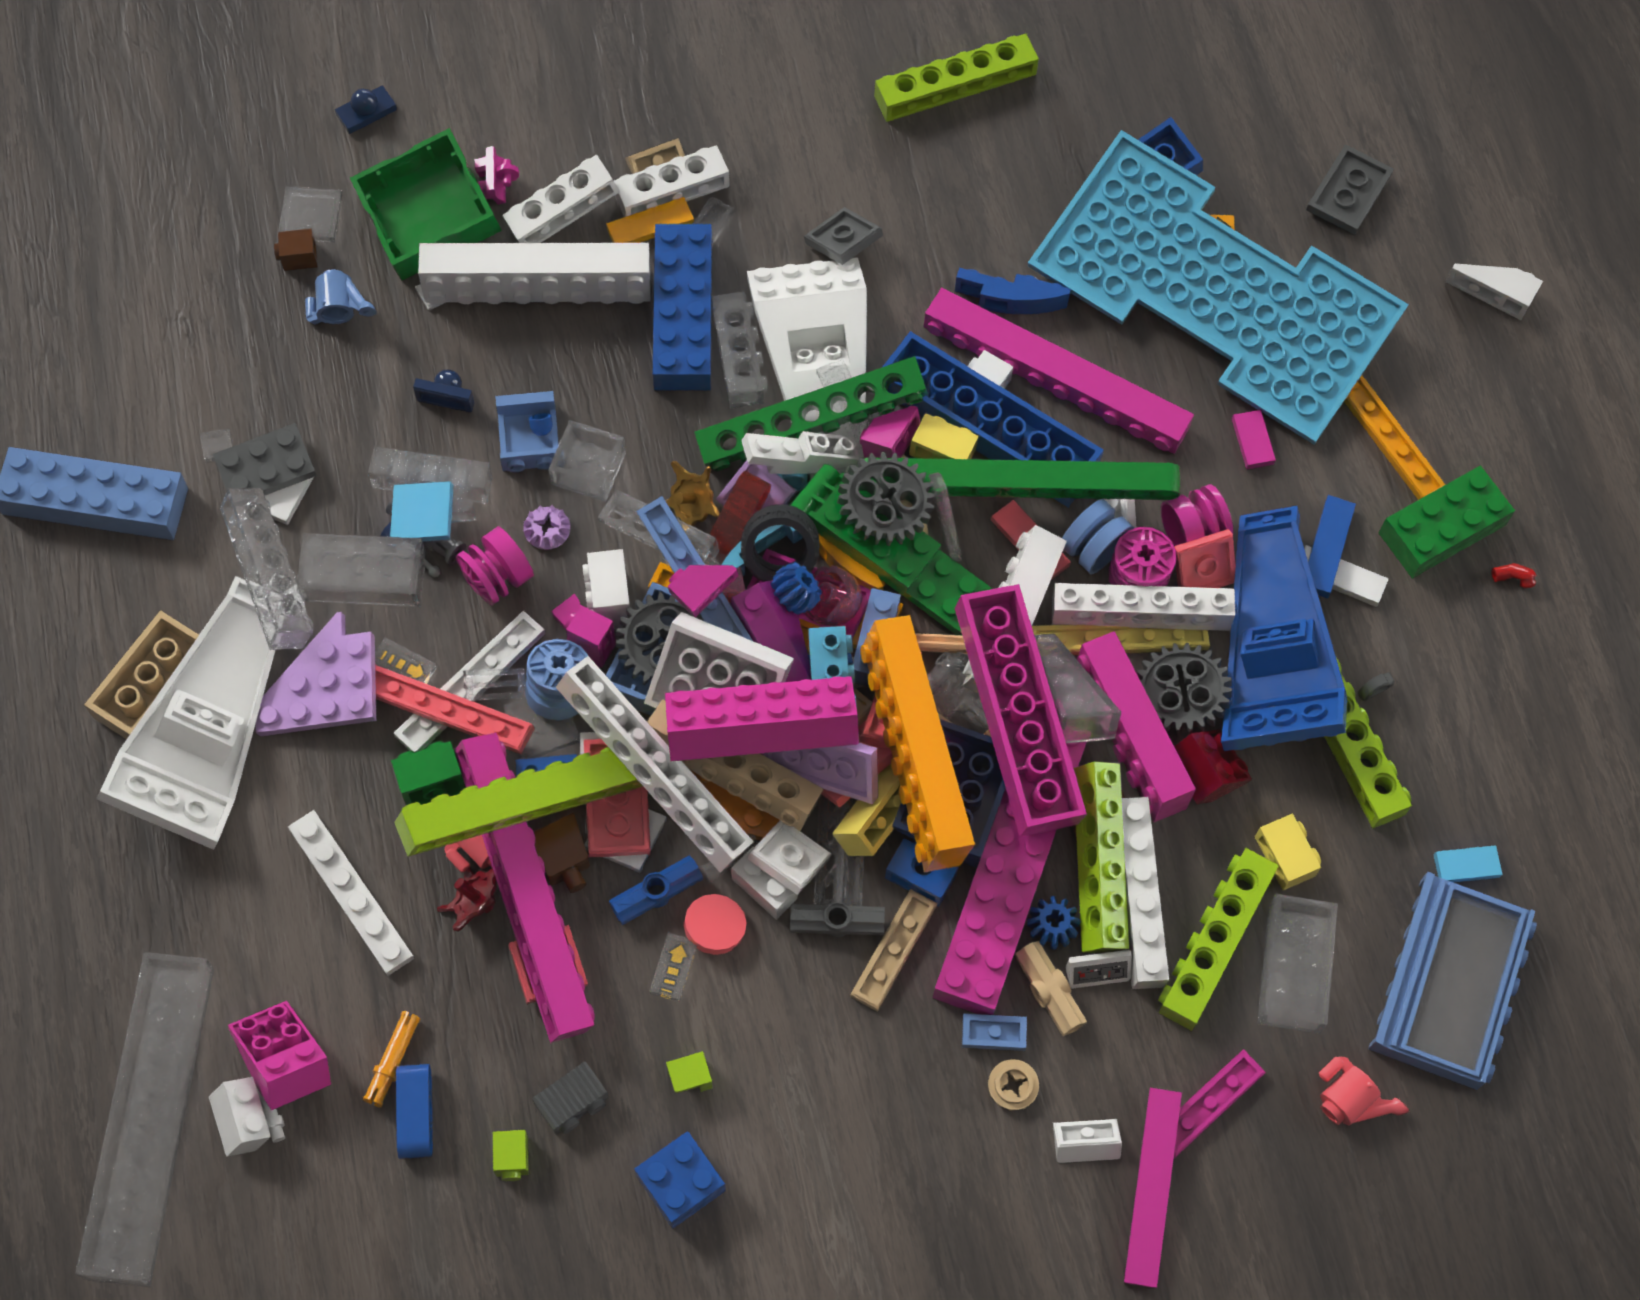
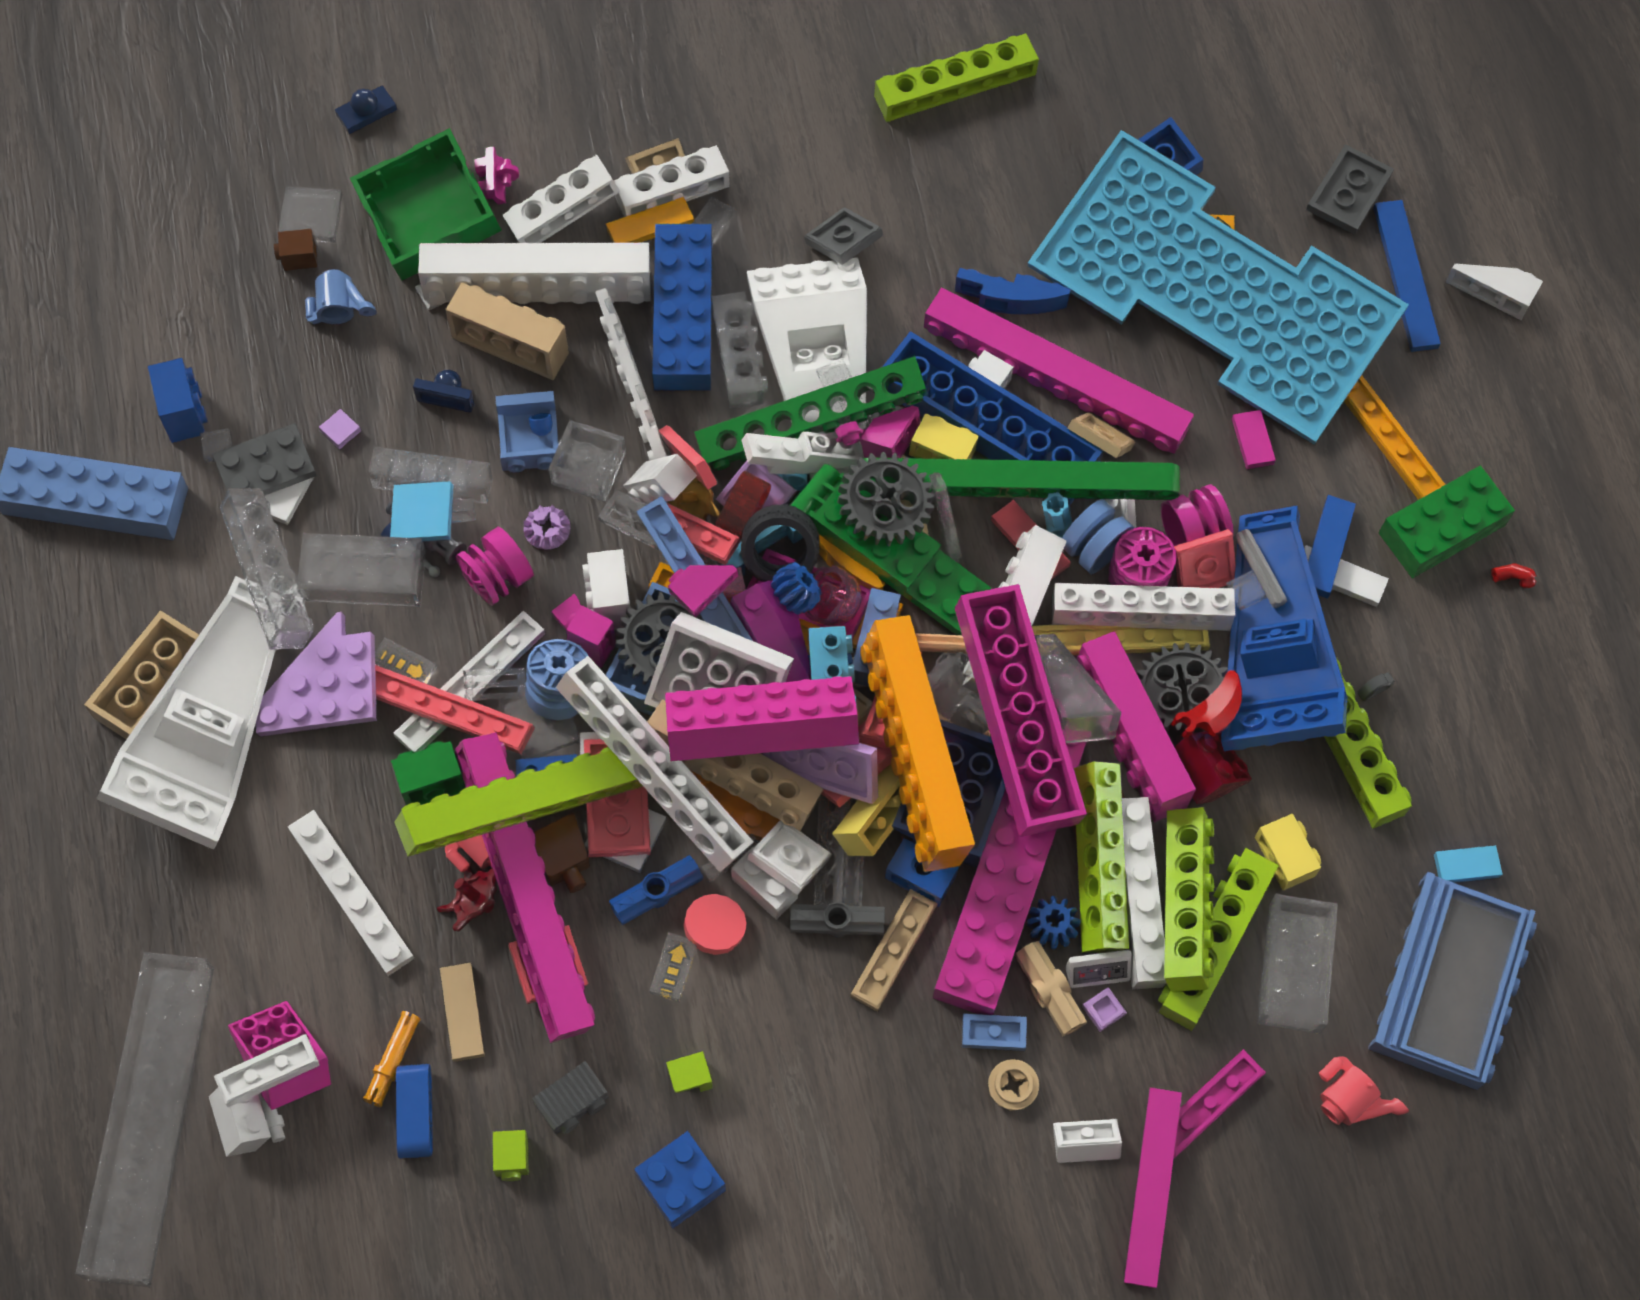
none -> blue brick [148,358,208,443]
none -> white tile [214,1034,320,1108]
none -> lavender tile [319,409,361,450]
none -> tan tile [440,963,485,1062]
none -> tan brick [446,282,569,380]
none -> white wing [595,288,667,460]
none -> white brick [623,454,697,507]
none -> coral tile [658,425,717,490]
none -> coral tile [667,503,740,565]
none -> dark pink plate [835,421,863,446]
none -> medium azure piece [1042,492,1072,538]
none -> tan tile [1068,412,1135,458]
none -> lavender tile [1082,987,1127,1032]
none -> lime brick [1164,807,1214,992]
none -> red piece [1171,670,1242,738]
none -> clear tile [1226,570,1267,611]
none -> light grey axle [1235,529,1287,608]
none -> blue tile [1373,200,1441,352]

